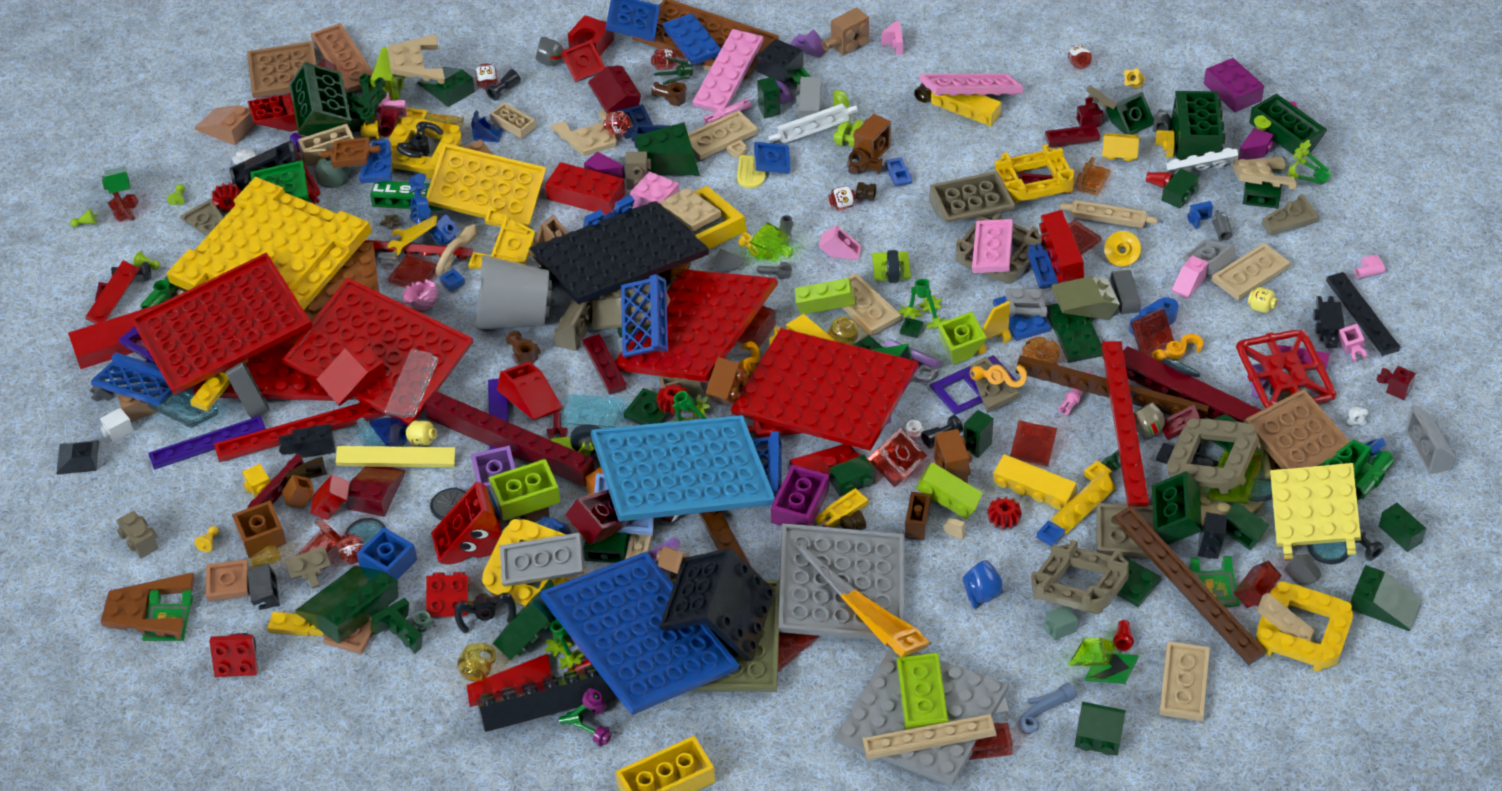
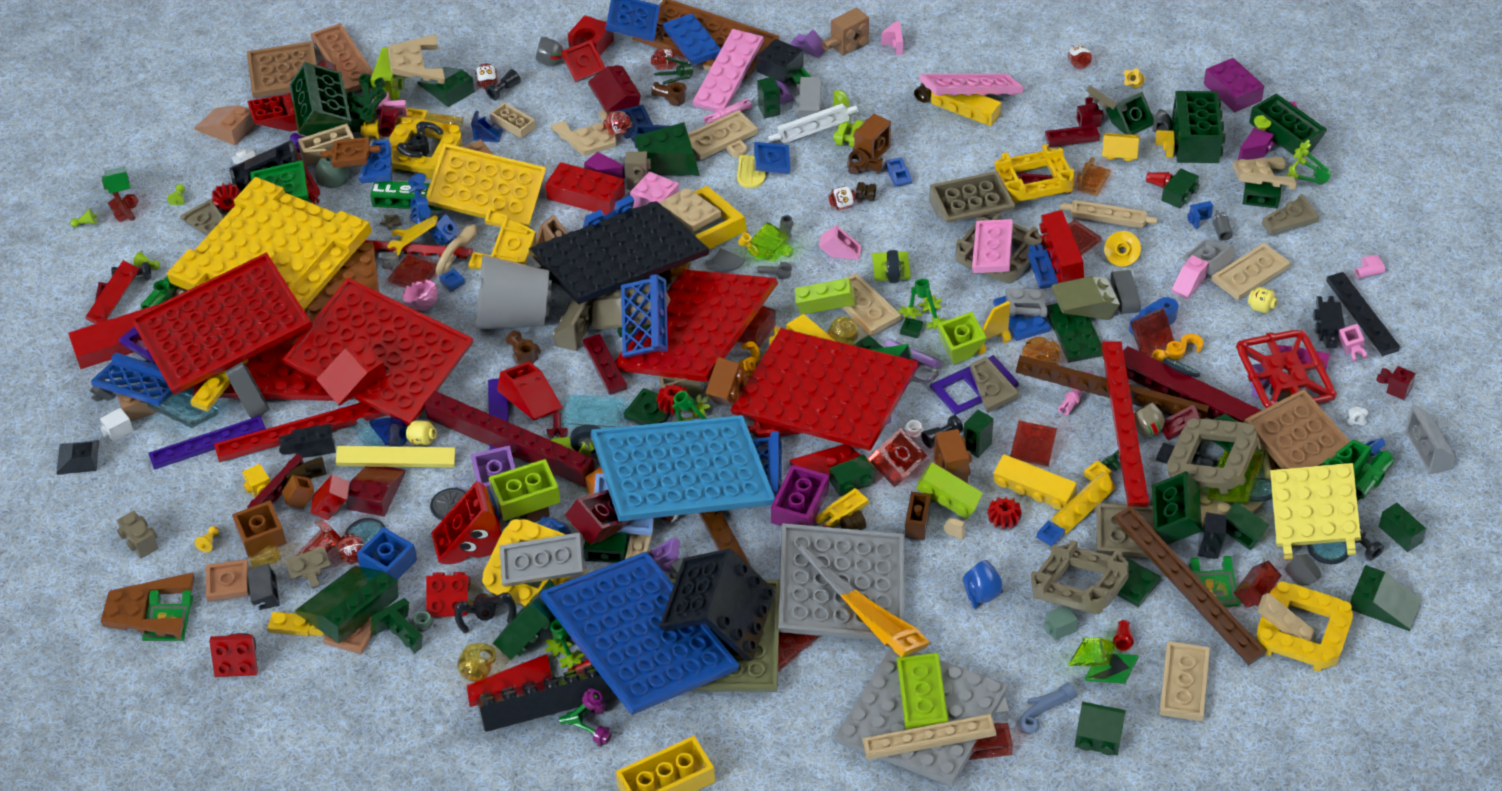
clear windscreen [384,349,439,418] -> none
medium nougat slope [656,545,690,574] -> none
light orange piece [970,364,1028,388] -> none
white wing [1166,148,1238,174] -> none

